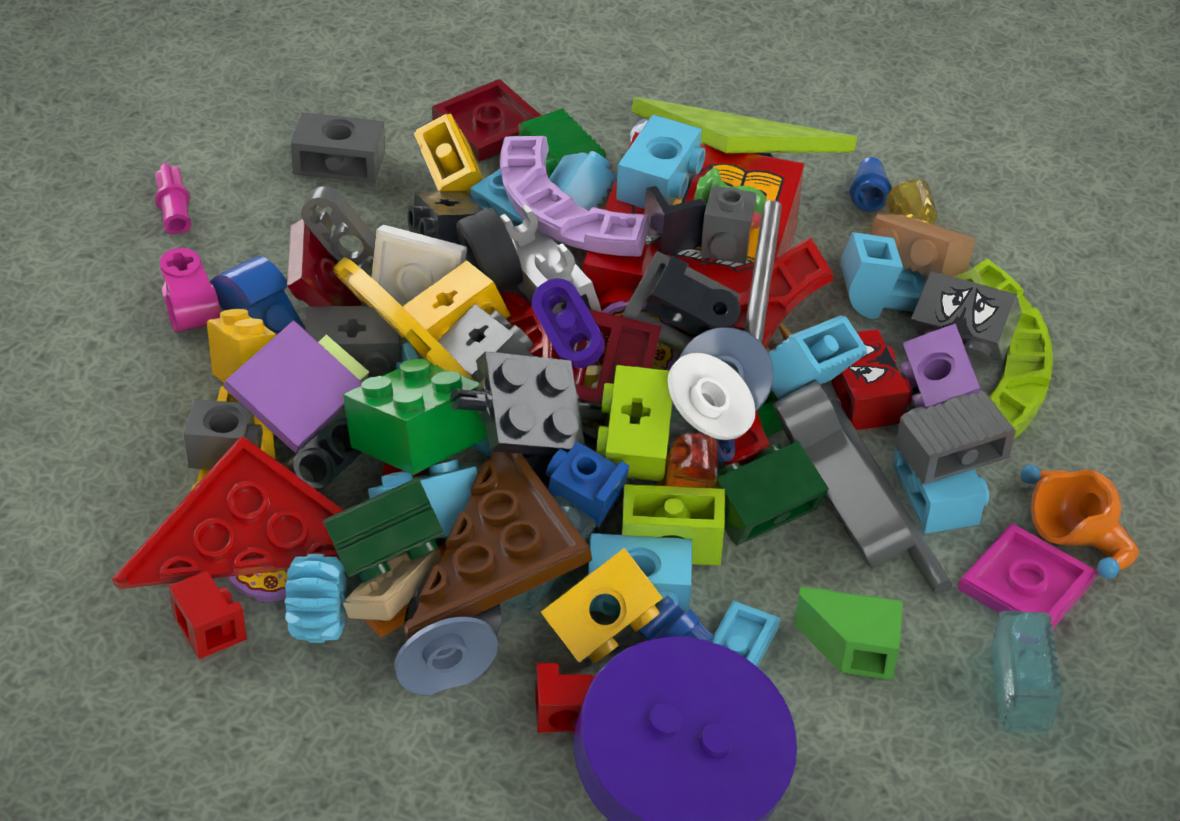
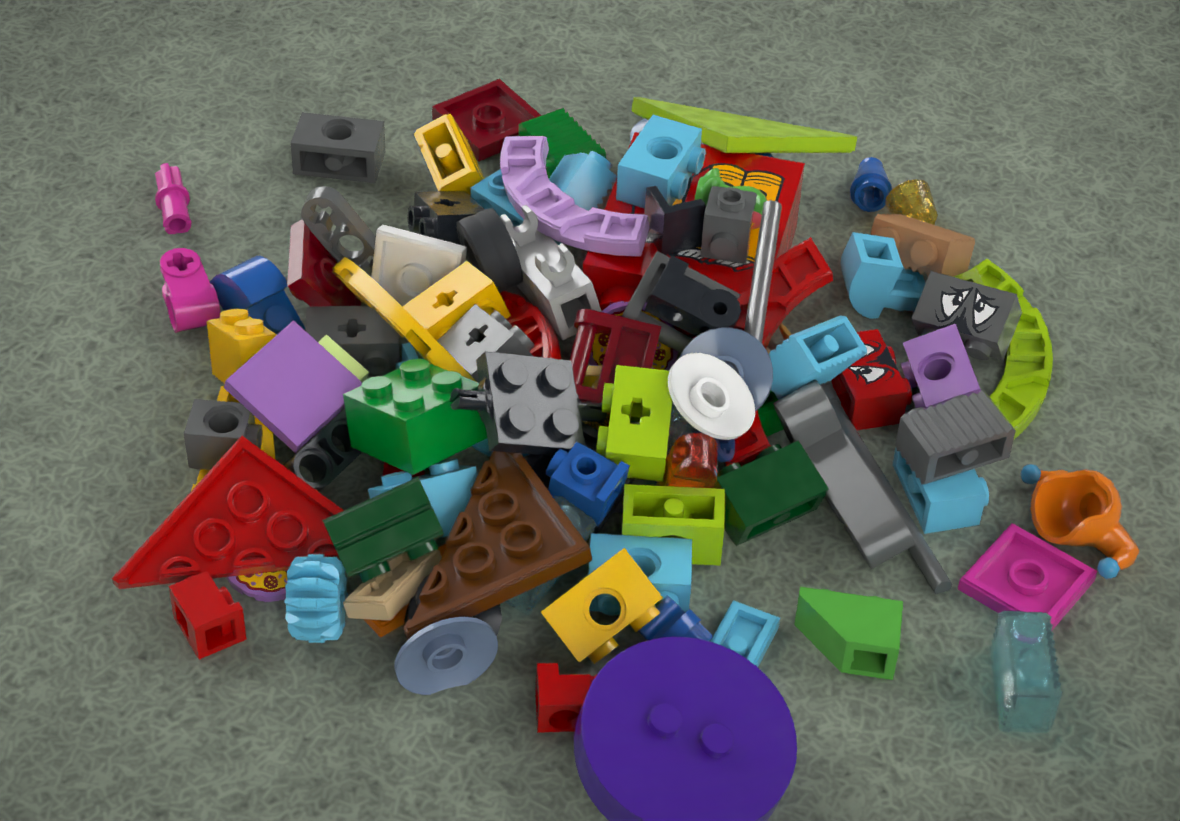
dark purple plate [532,278,605,368] -> none

